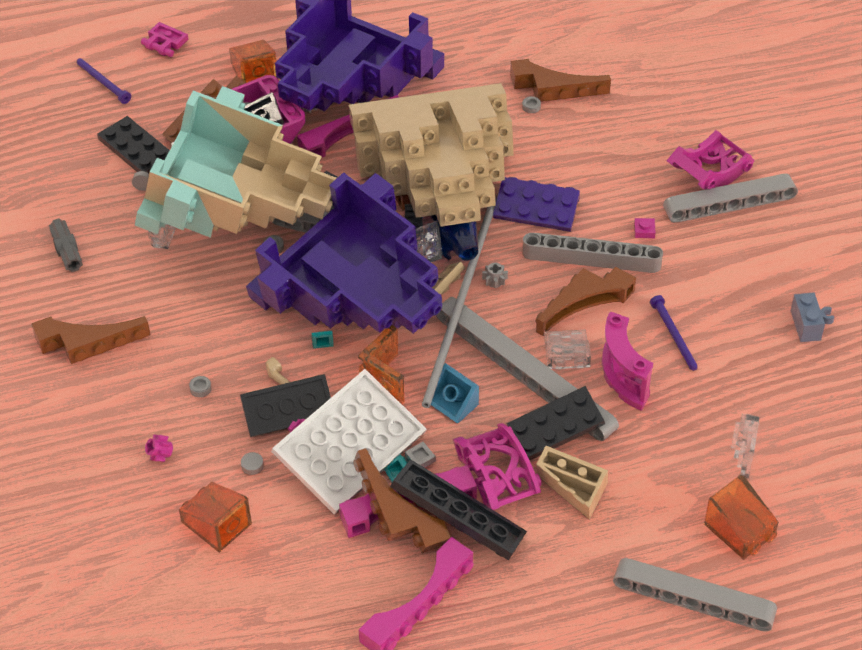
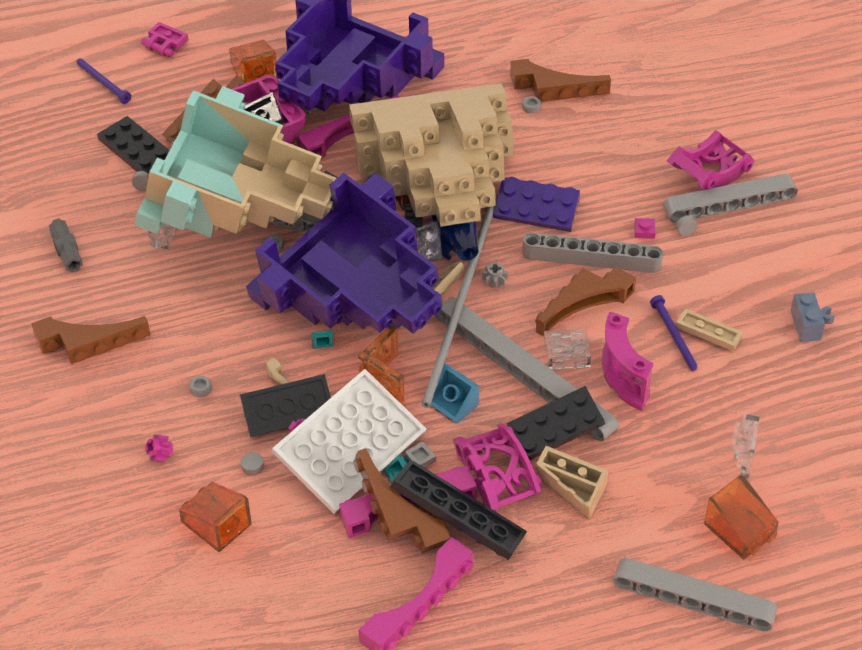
none -> light grey tile [676,216,697,236]
none -> tan plate [676,308,743,351]

